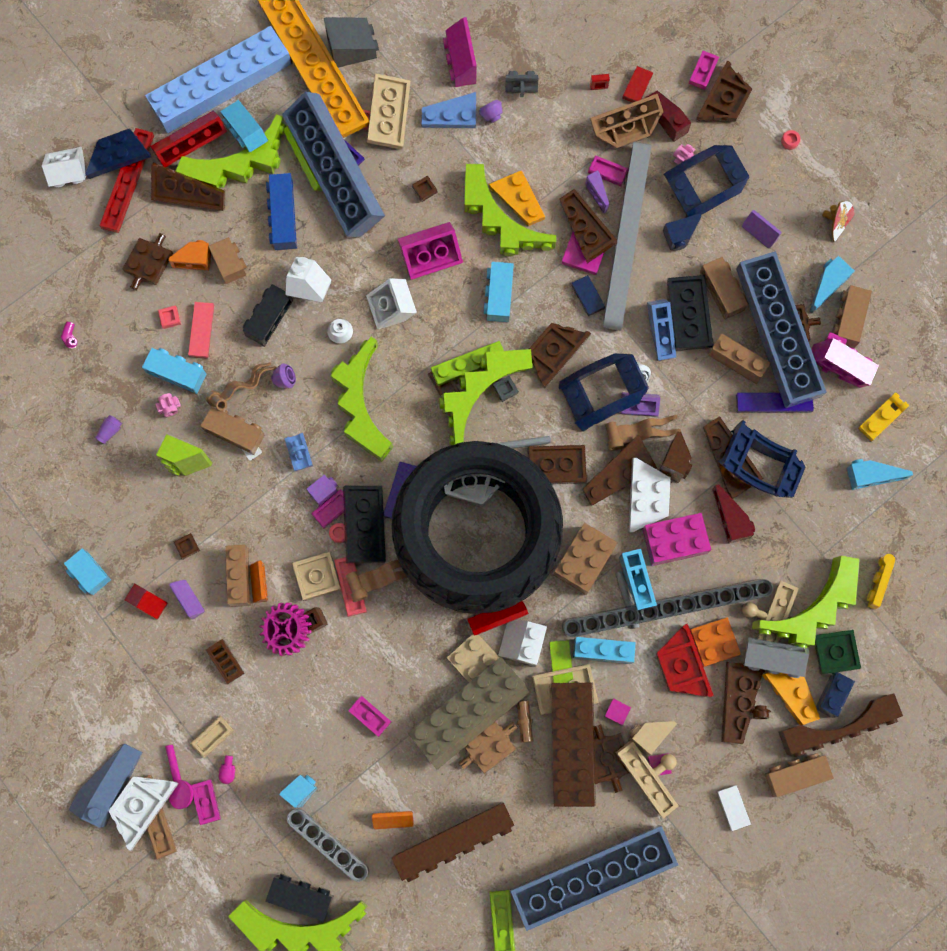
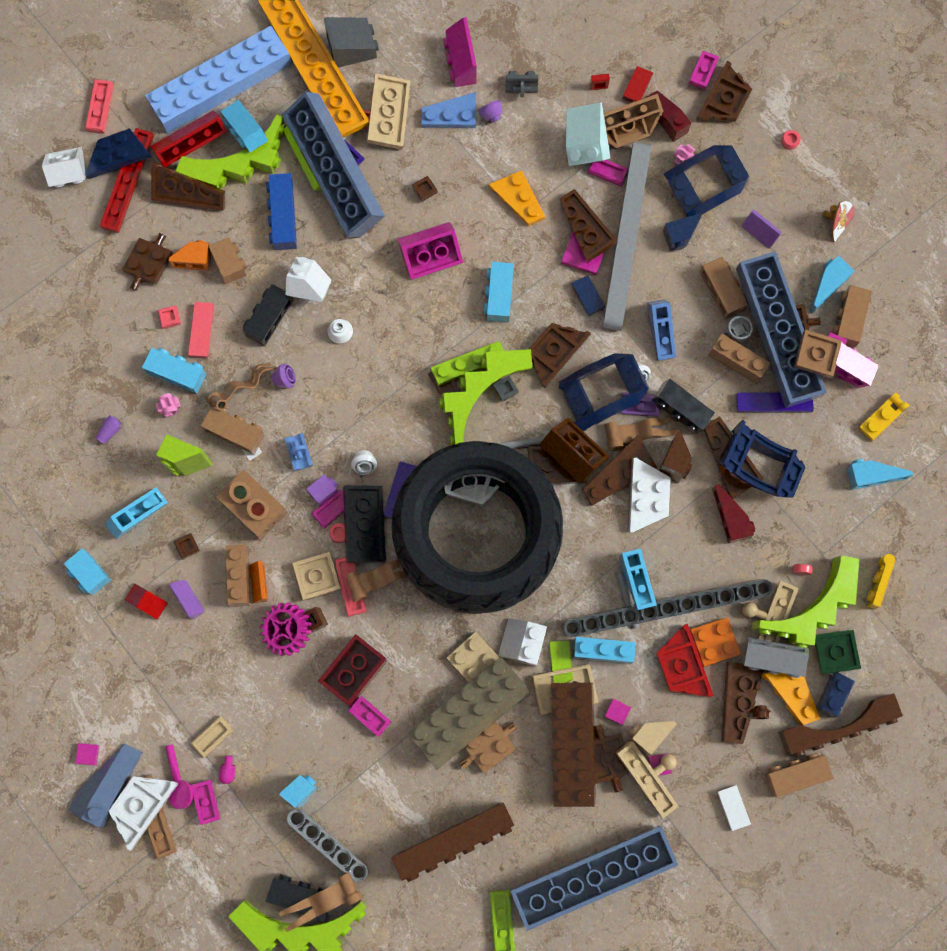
dark pink arm [61,321,78,348] -> none
reddish brown slope [206,639,245,684] -> none
lime arch [331,336,393,462] -> none
white slope [366,278,417,329] -> none
orange slope [372,811,414,829] -> none
lime arch [465,164,556,257] -> none
red tile [467,601,529,636] -> none
medium nougat pin [517,701,533,743] -> none
medium nougat brick [553,522,618,595] -> none
medium lavender slope [585,170,609,213] -> none
dark pink brick [642,513,711,566] -> none
black plate [667,275,714,351] -> none
none -> dark pink tile [75,743,100,765]
none -> coral tile [85,79,114,133]
none -> medium azure slope [105,487,168,539]
none -> medium nougat piece [216,469,288,540]
none -> medium nougat flag [278,872,363,932]
none -> dark red brick [318,634,388,708]
none -> white cone [351,450,377,475]
none -> reddish brown slope [539,417,610,484]
none -> light aqua slope [566,102,610,166]
none -> black brick [651,379,715,434]
none -> light grey wheel [724,316,753,345]
none -> coral tile [792,564,813,575]
none -> medium nougat plate [794,330,842,378]

